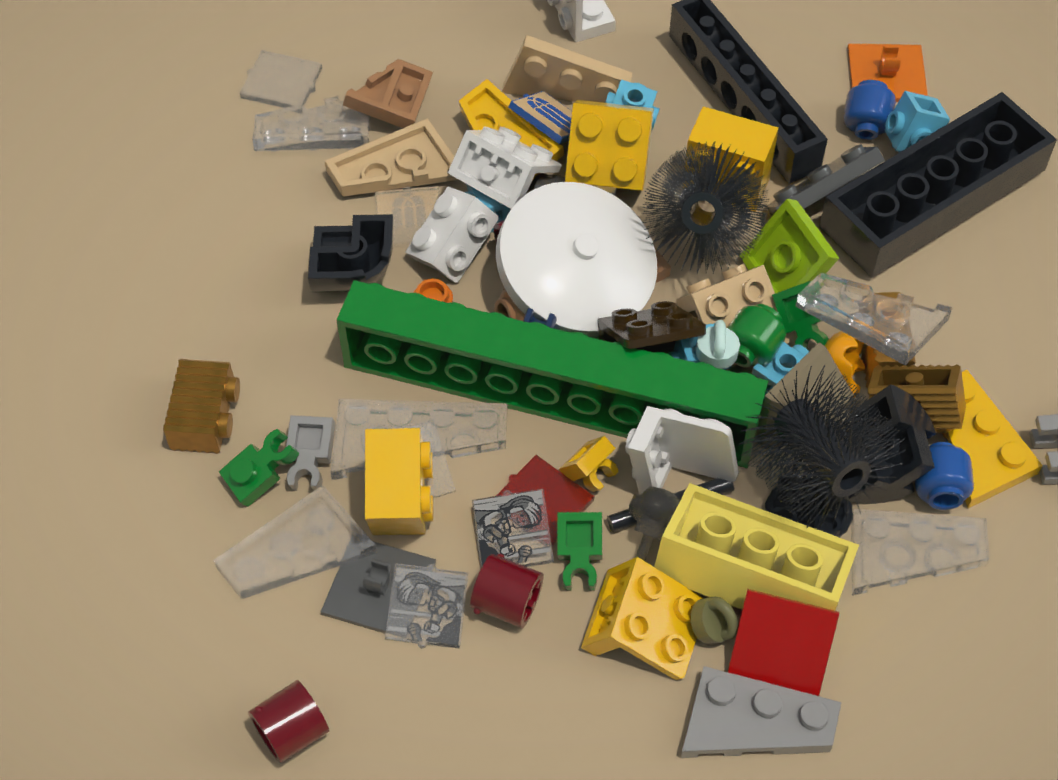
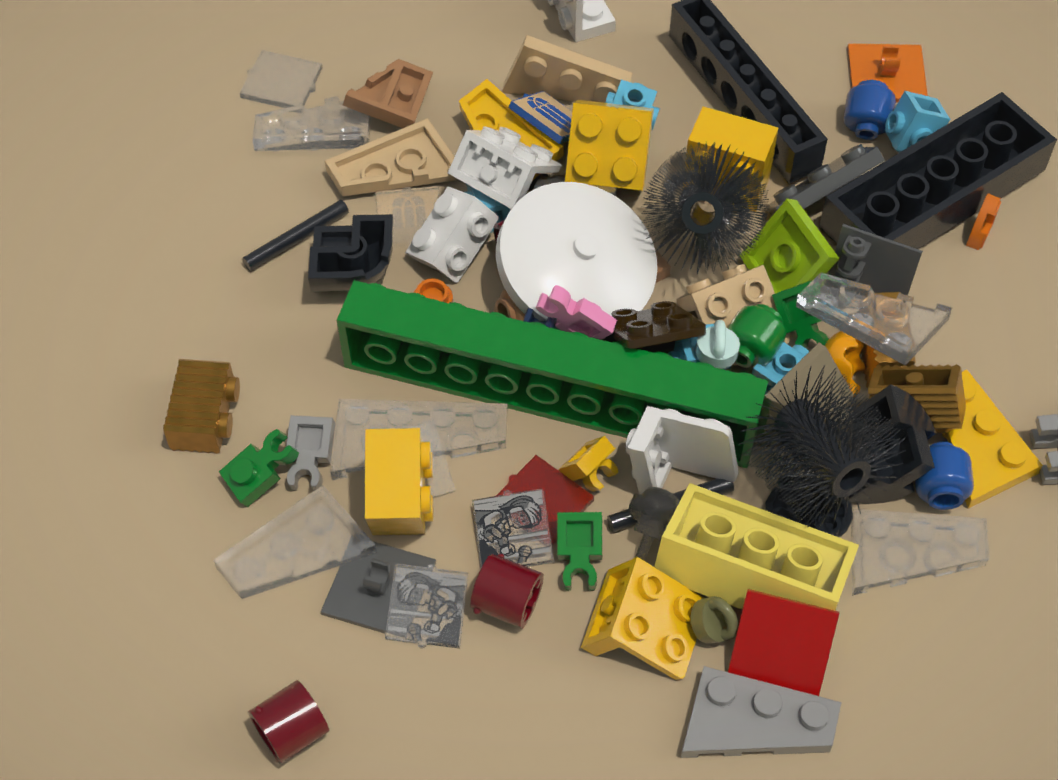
none -> black bar [242,199,349,271]
none -> bright pink plate [536,285,617,340]
none -> dark grey hinge [824,224,923,310]
none -> orange tile [966,193,1001,250]

